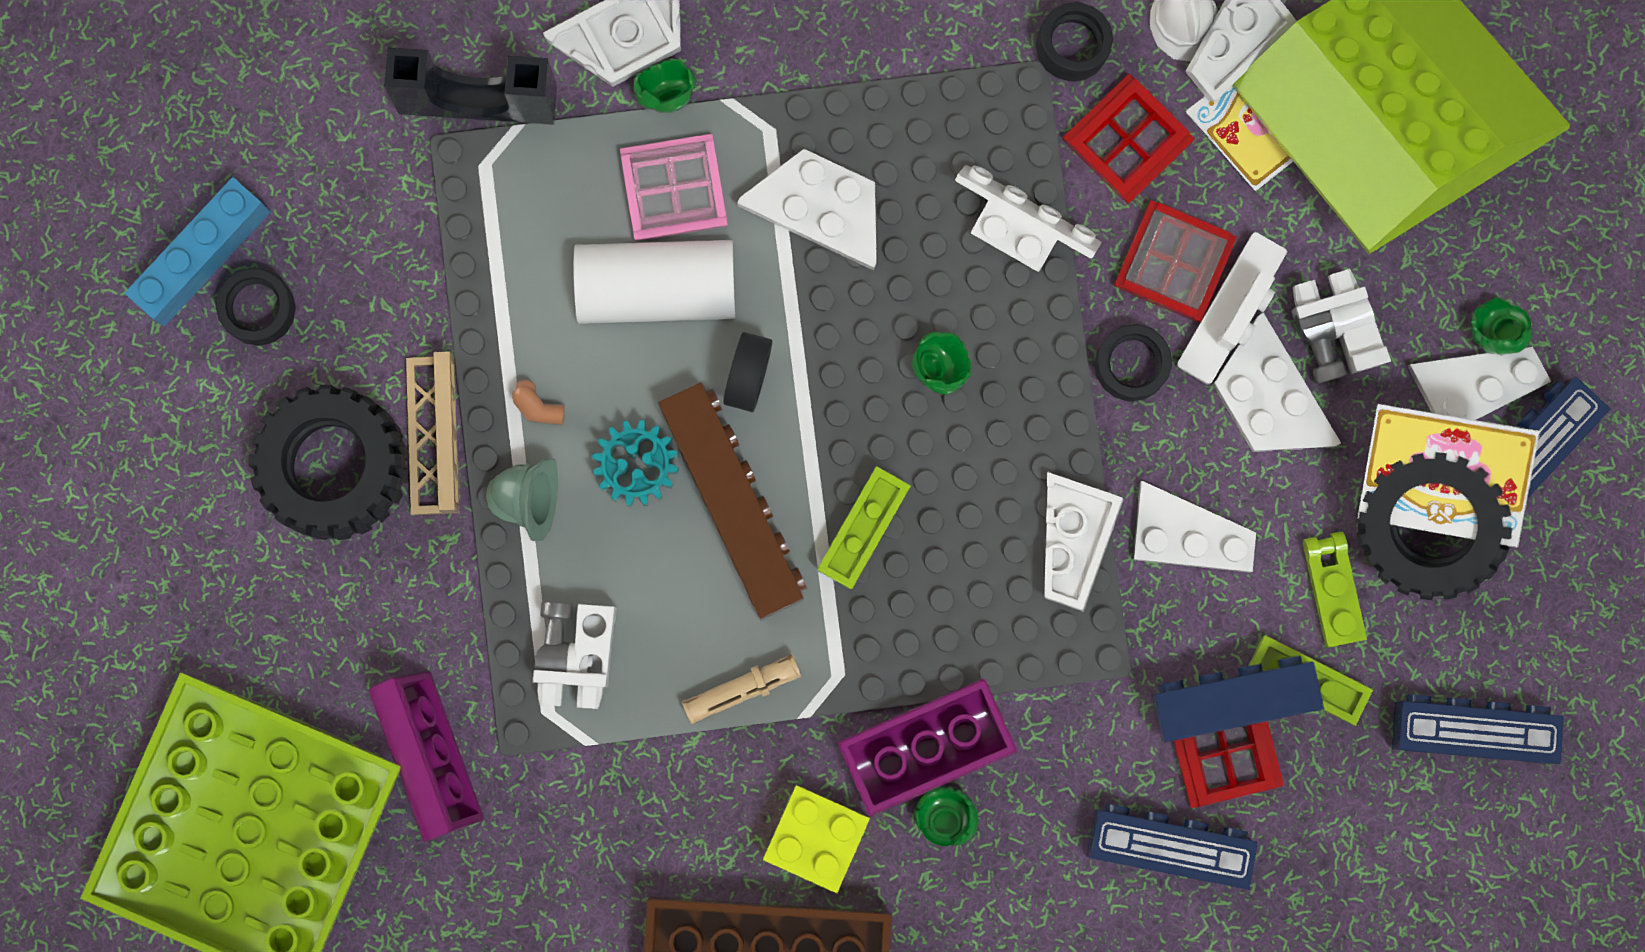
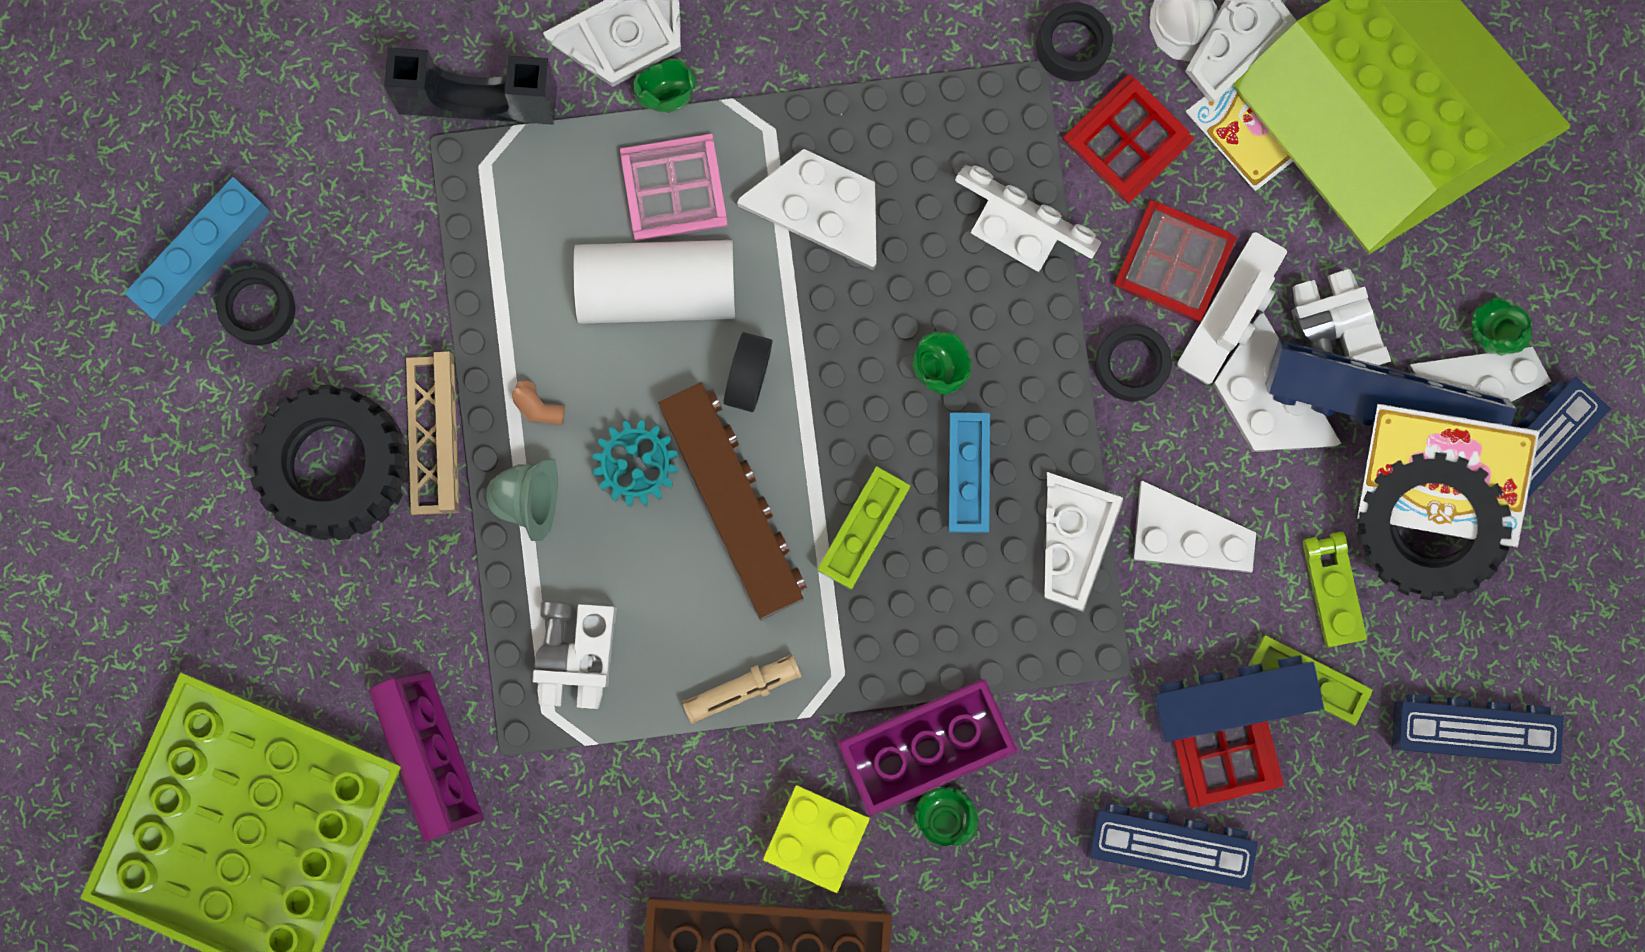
none -> dark azure plate [948,413,990,533]
none -> dark blue brick [1265,339,1516,426]

